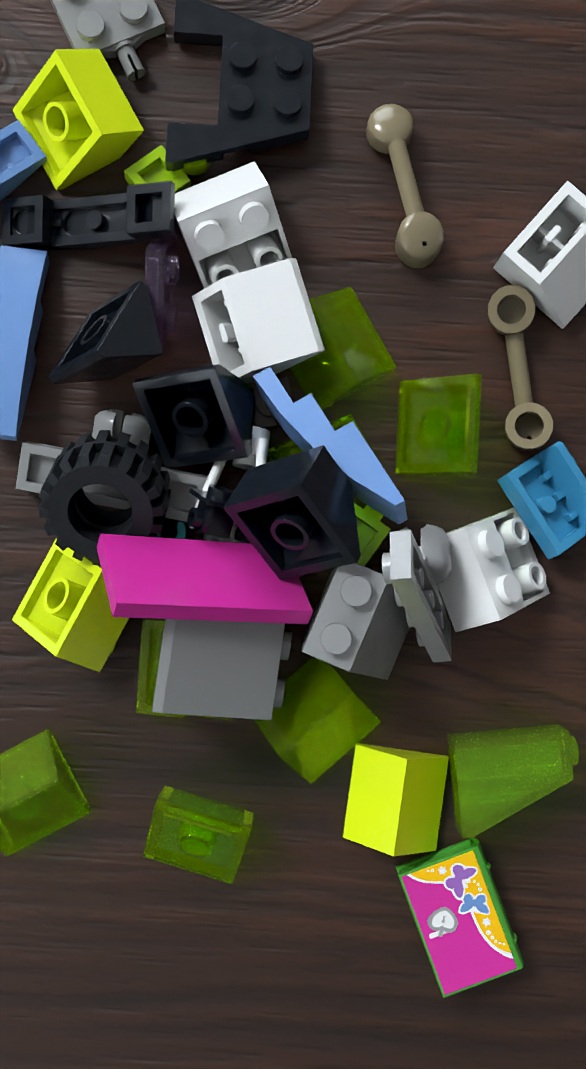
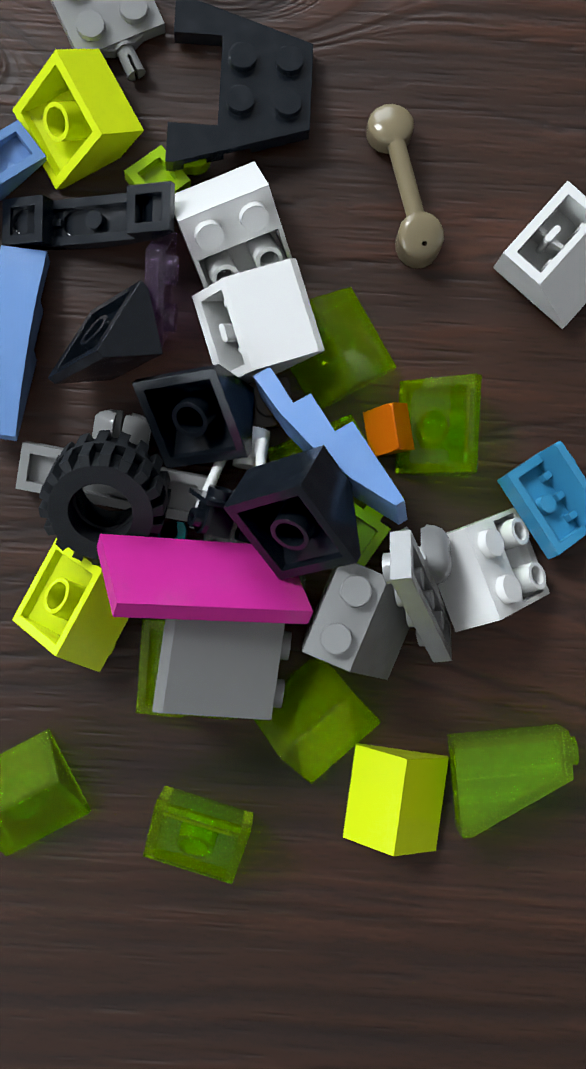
piece [395,838,524,998] -> none
dark tan piece [488,285,553,451] -> none
none -> orange slope [363,402,415,457]

